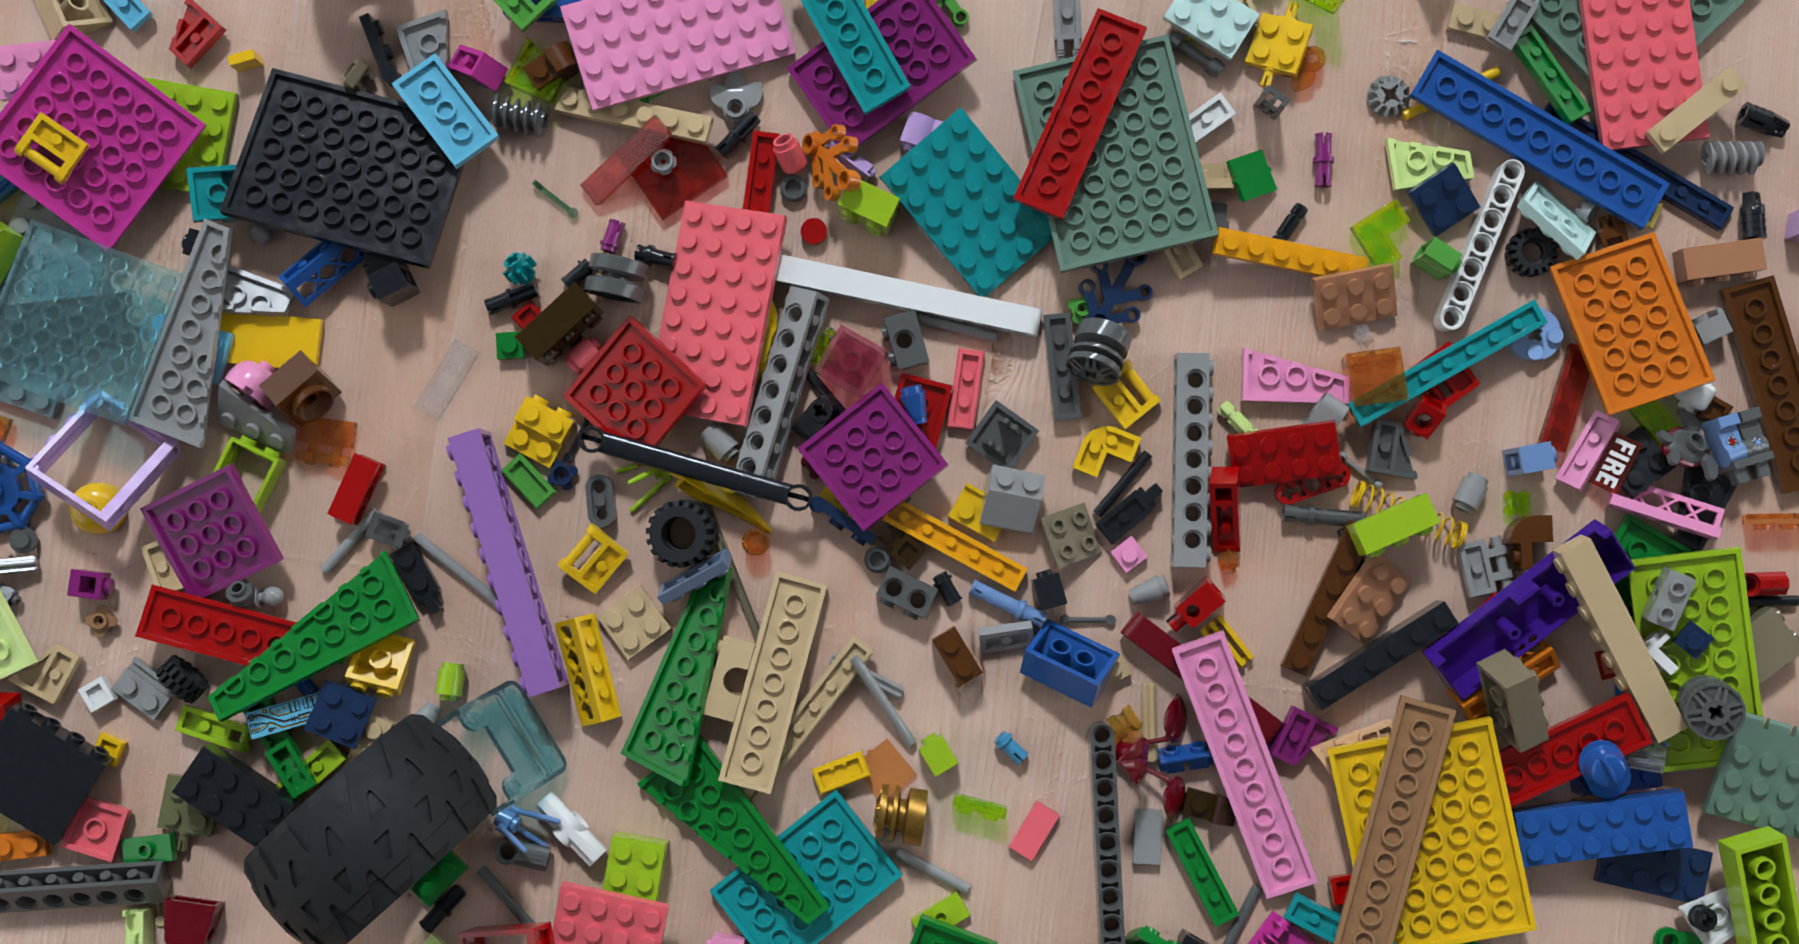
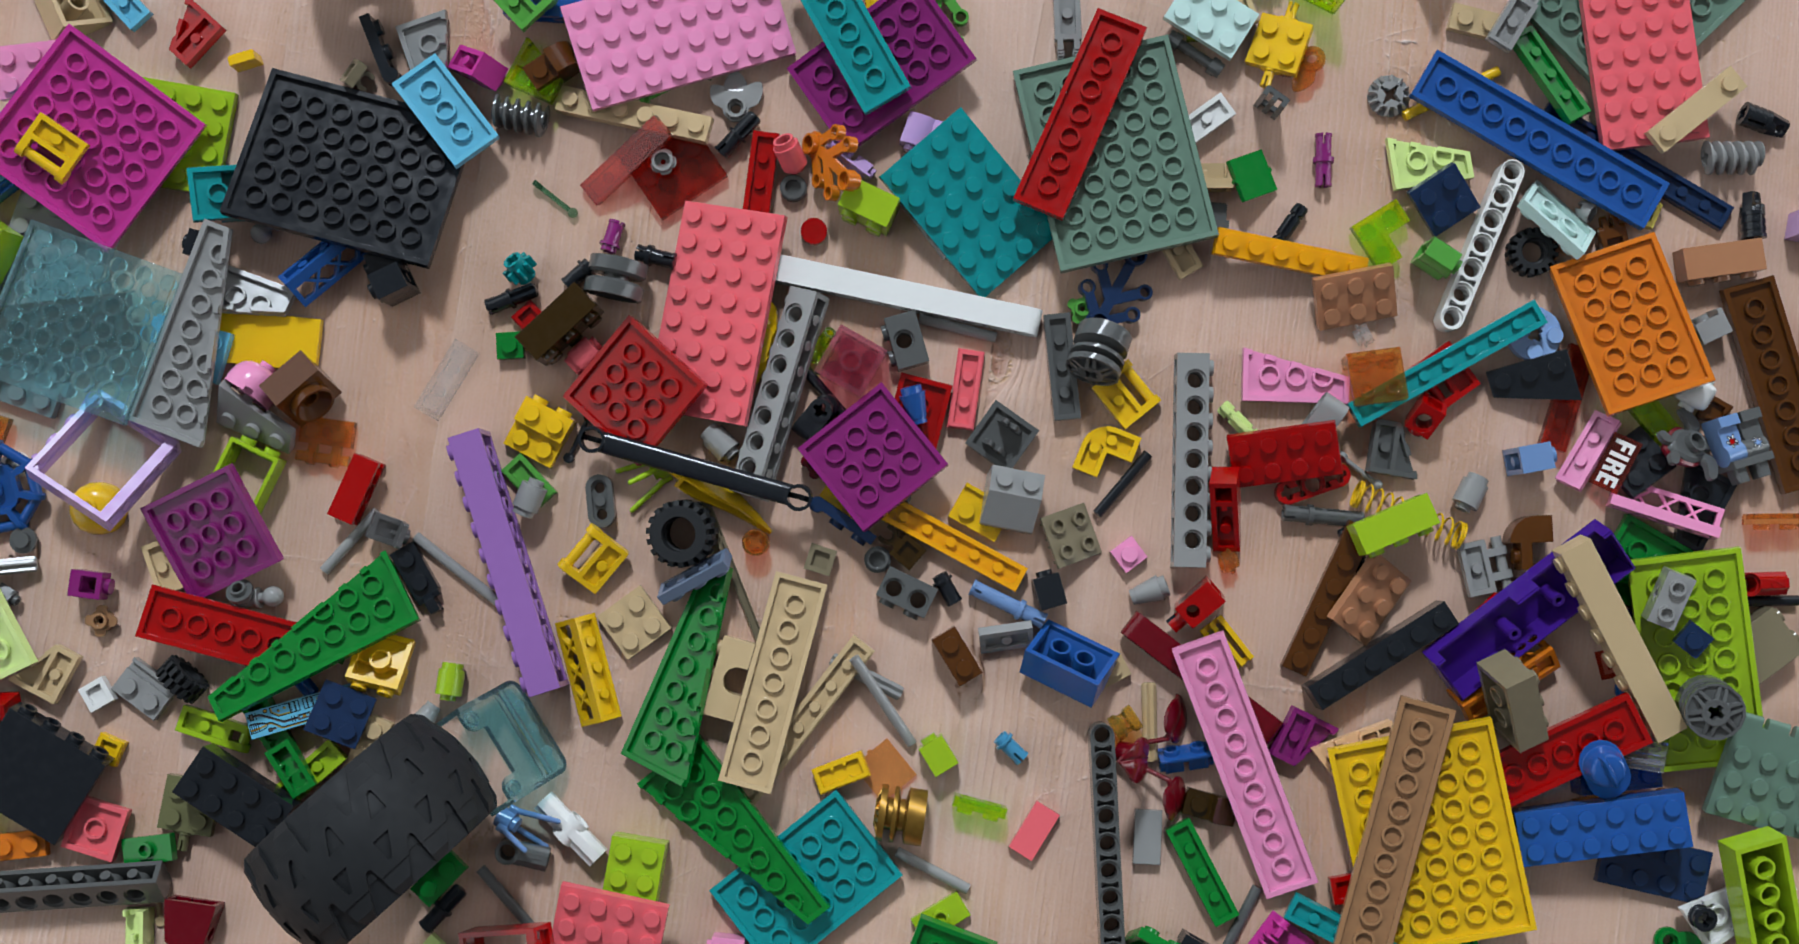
dark blue plate [547,460,578,490] -> none
dark grey hinge [1060,614,1116,625] -> none
black hinge [1094,483,1163,545] -> none
clear neon green plate [1503,490,1530,517] -> none
white bracket [1644,629,1679,675] -> none
none -> light grey brick [512,477,547,519]
none -> dark tan plate [804,543,837,576]
none -> black wing [1486,348,1582,400]

